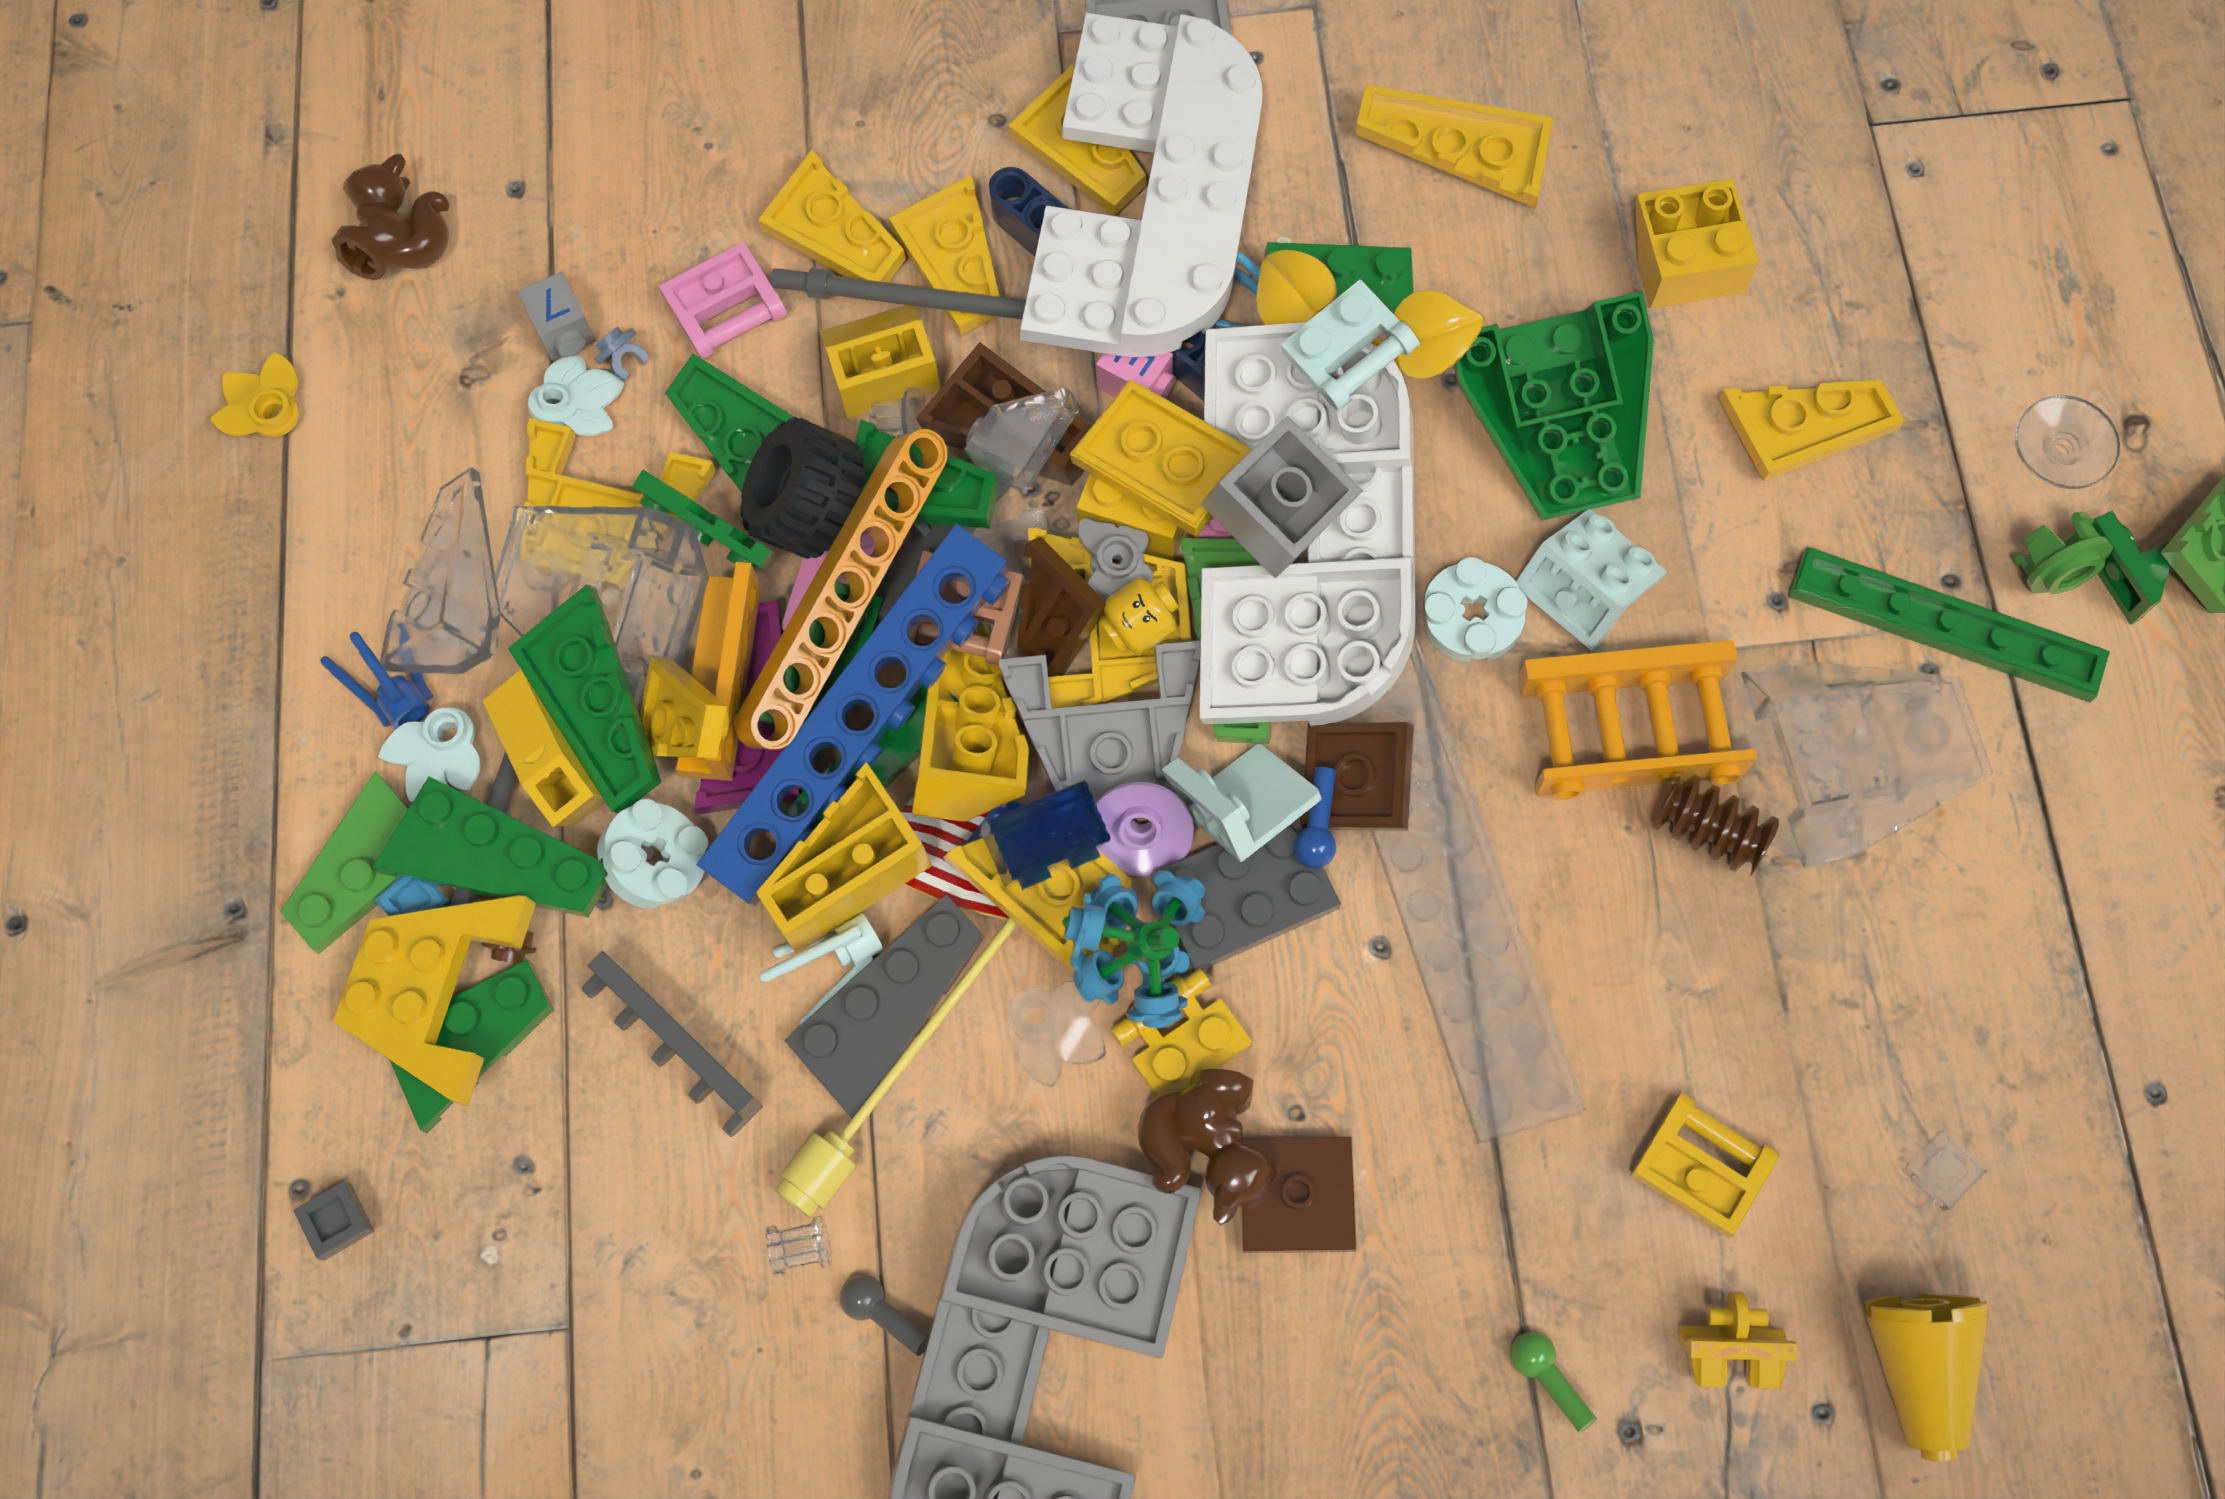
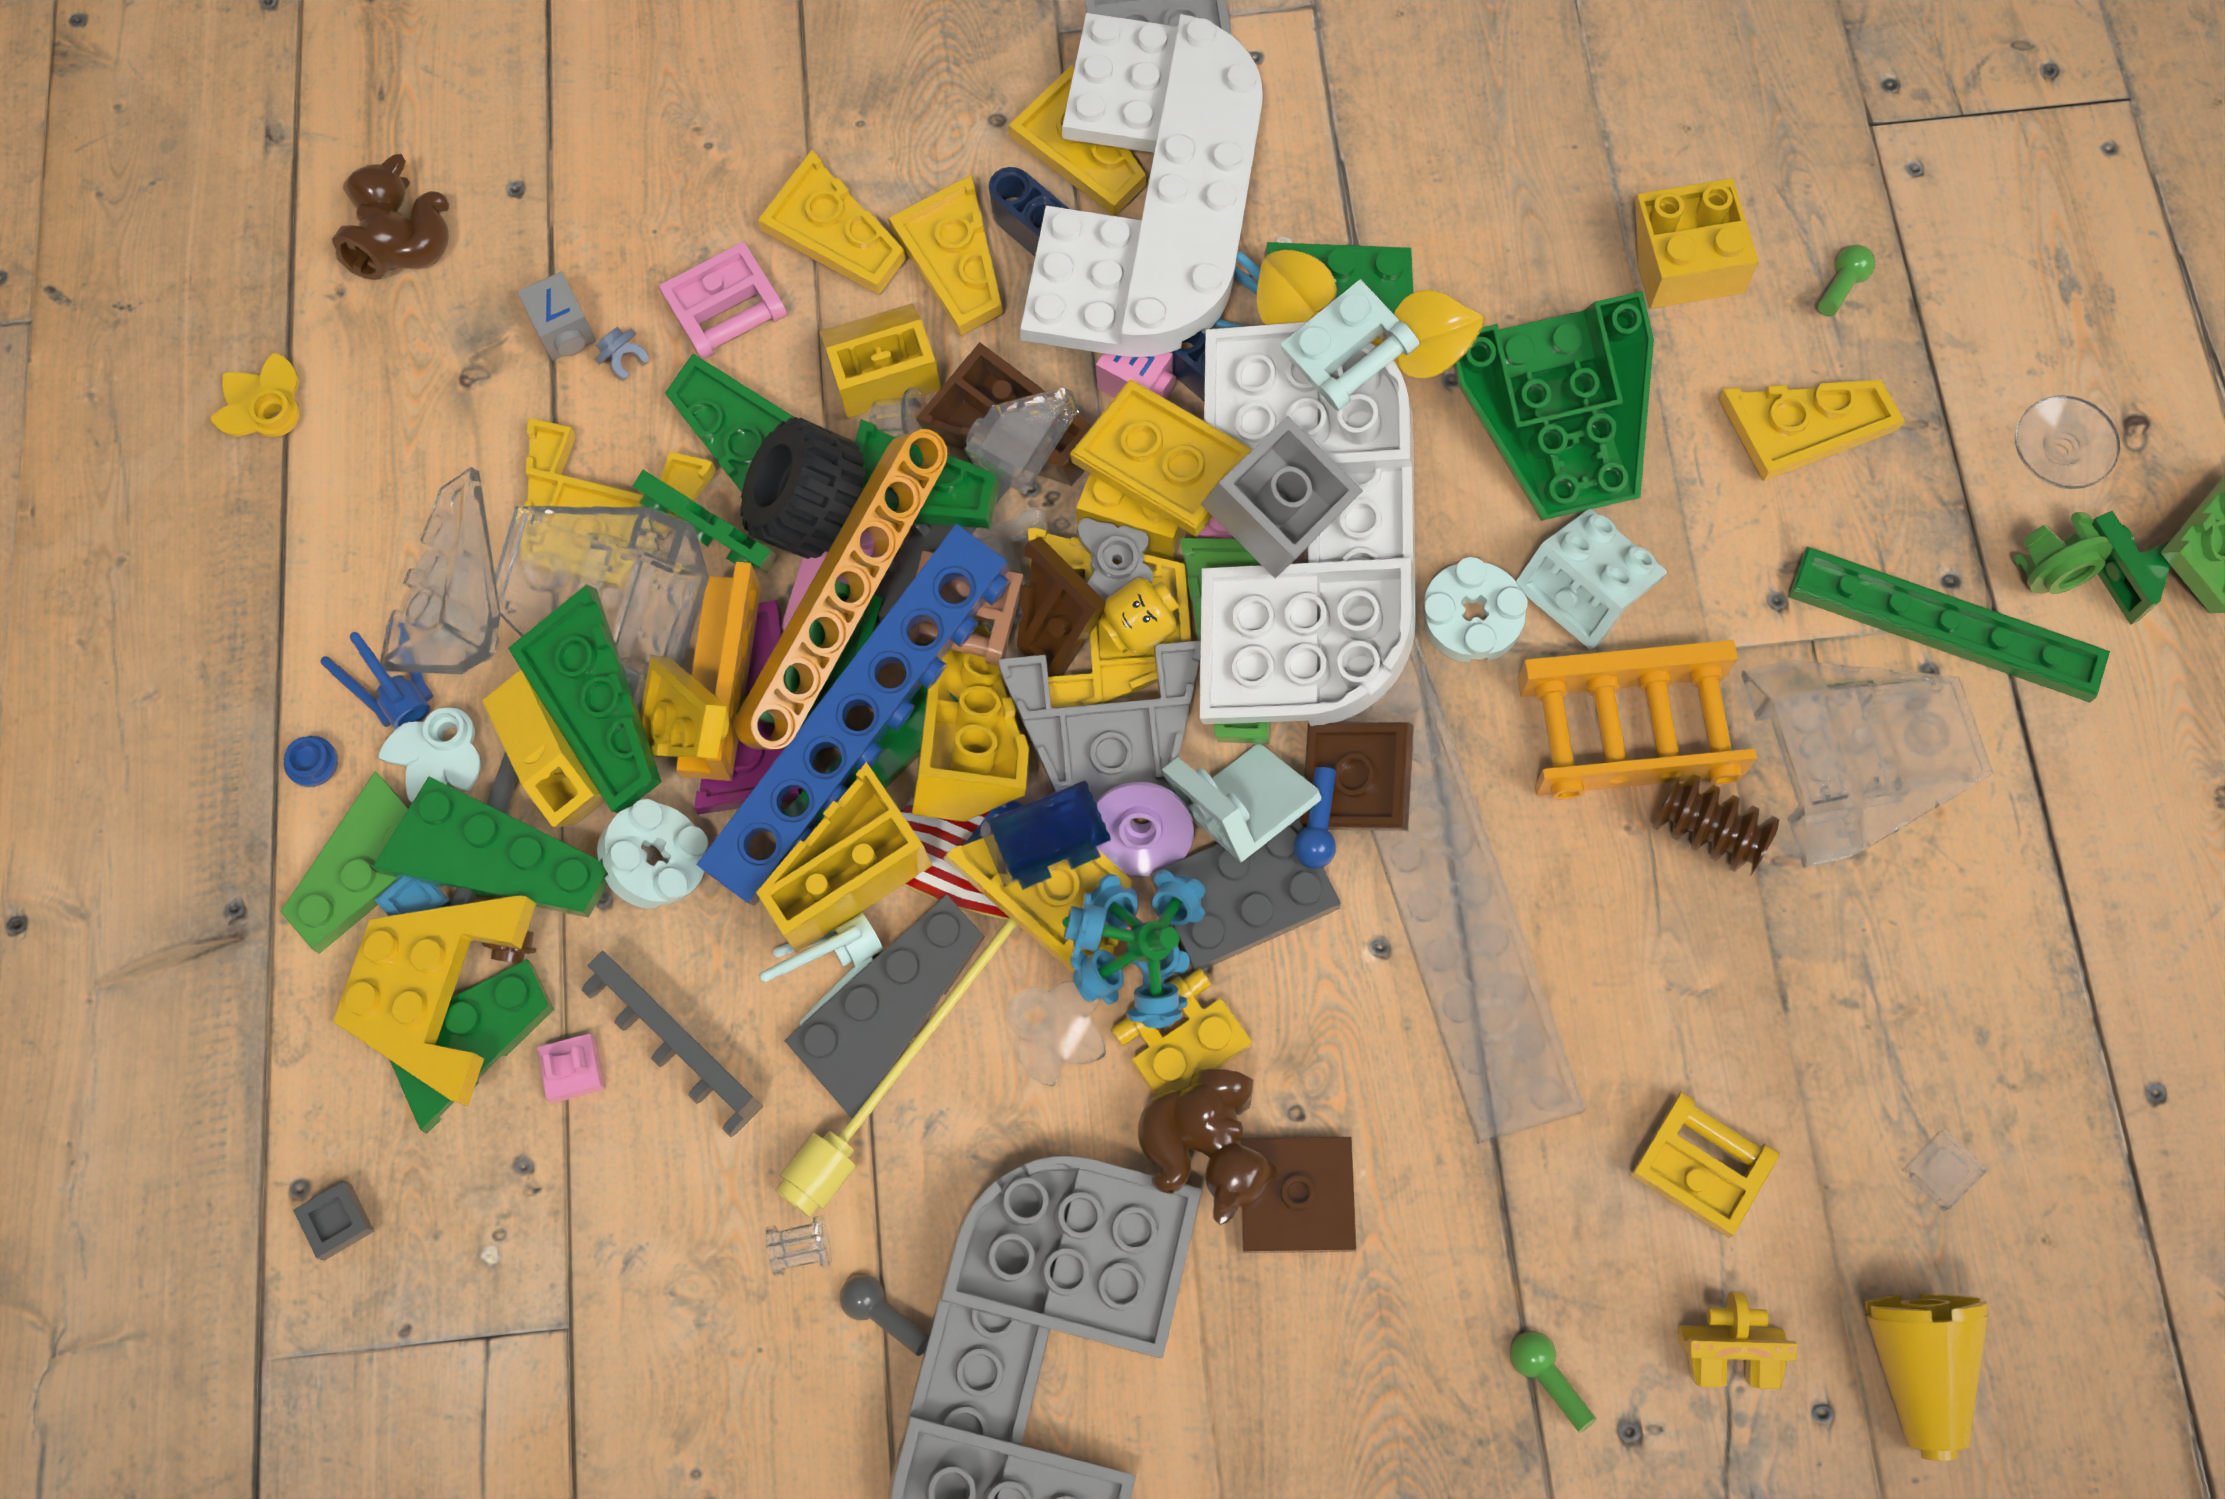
light aqua plate [528,355,624,436] -> none
dark grey bar [771,268,1026,320] -> none
yellow wing [1355,84,1554,208] -> none
none -> blue plate [284,736,338,787]
none -> bright pink tile [537,1034,605,1103]
none -> bright green bar [1818,245,1875,317]

